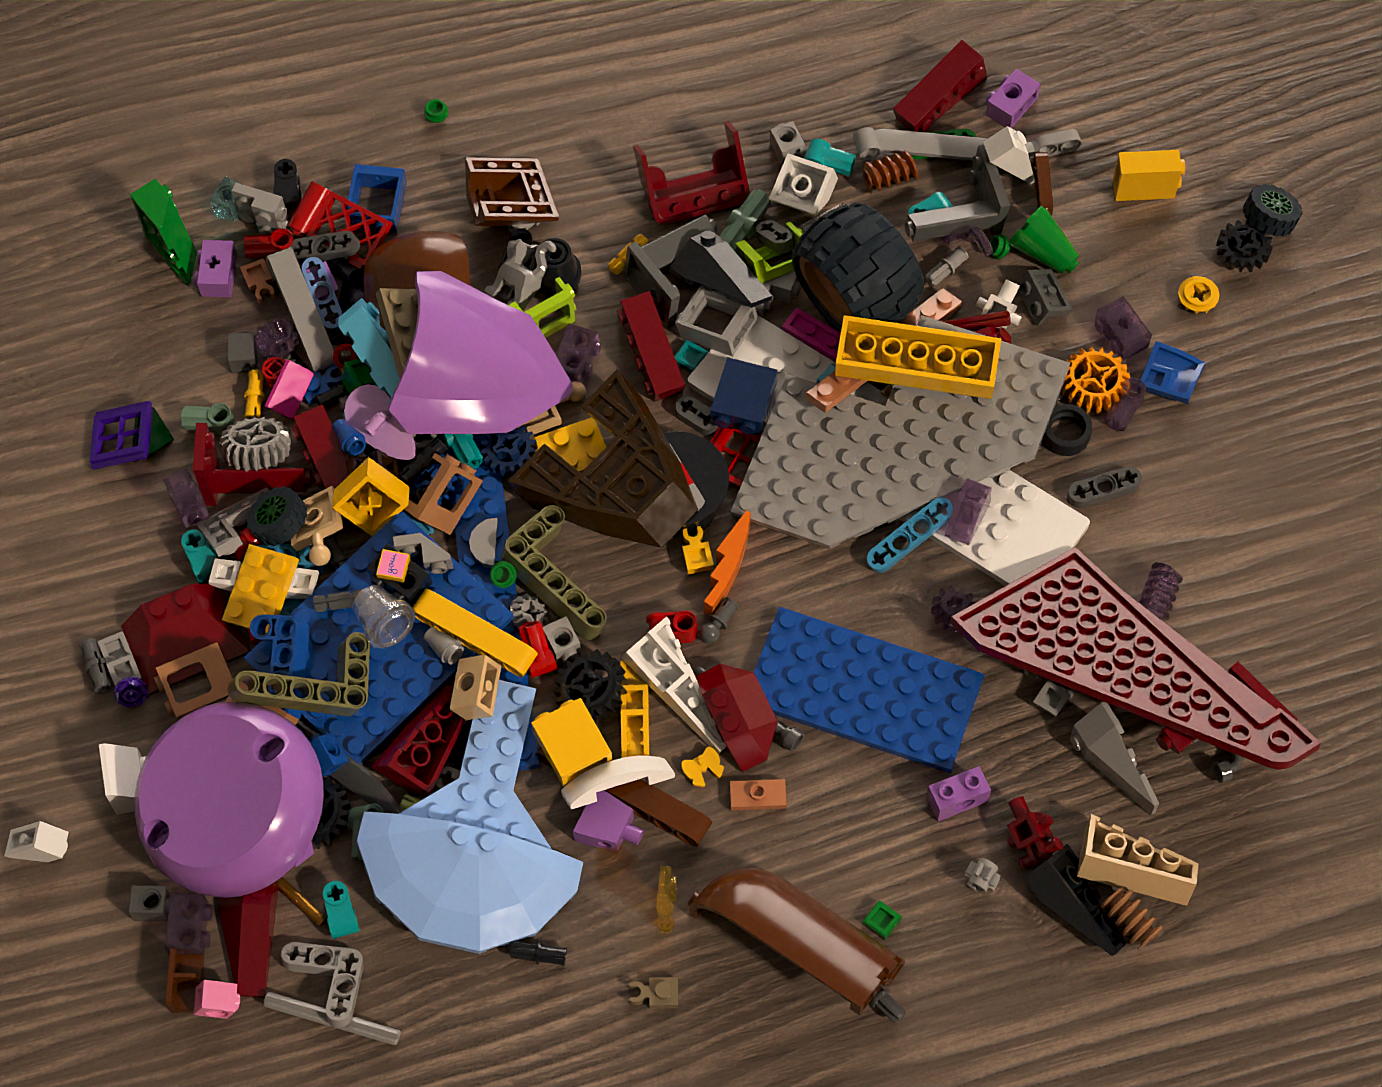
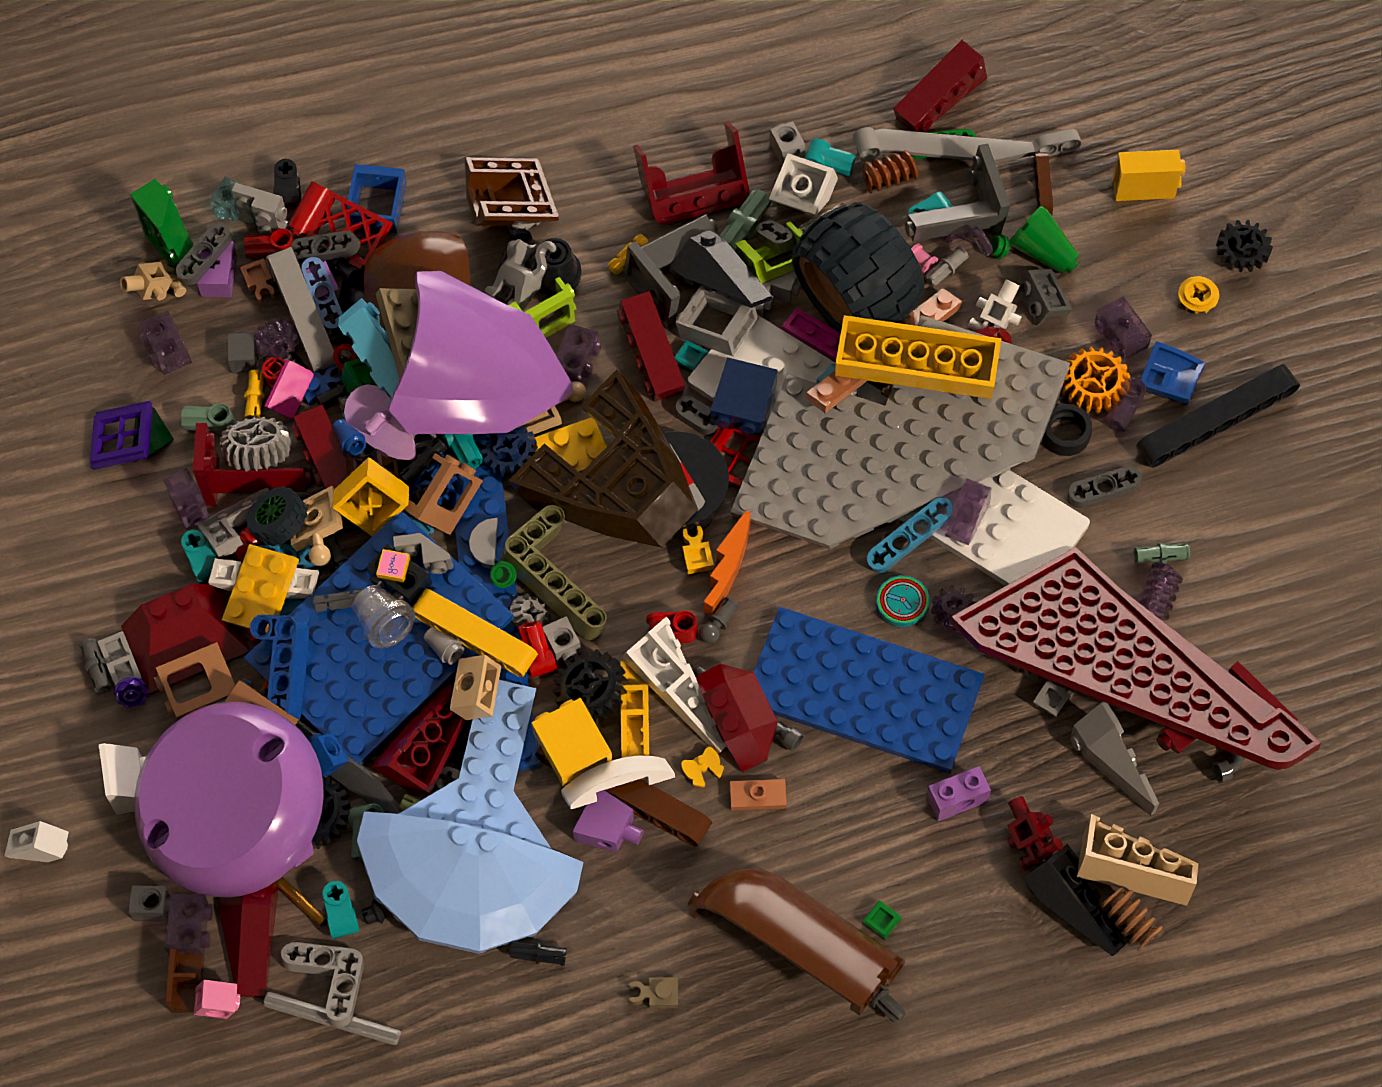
olive beam [227,632,370,716] -> none
green plate [424,99,449,123] -> none
clear yellow plate [656,866,677,933] -> none
dark red axle [942,310,1011,331] -> none
light grey gear [964,858,1001,894] -> none
white slope [983,126,1035,184] -> none
medium lavender brick [986,69,1041,128] -> none
black wheel [1243,184,1303,237] -> none
none -> tan piece [120,260,186,301]
none -> brick [139,311,192,375]
none -> dark grey beam [176,223,232,286]
none -> black piece [361,900,385,925]
none -> tile [876,575,930,628]
none -> bright pink bush [911,243,939,277]
none -> sand green pin [1133,543,1190,565]
none -> black beam [1136,364,1300,468]

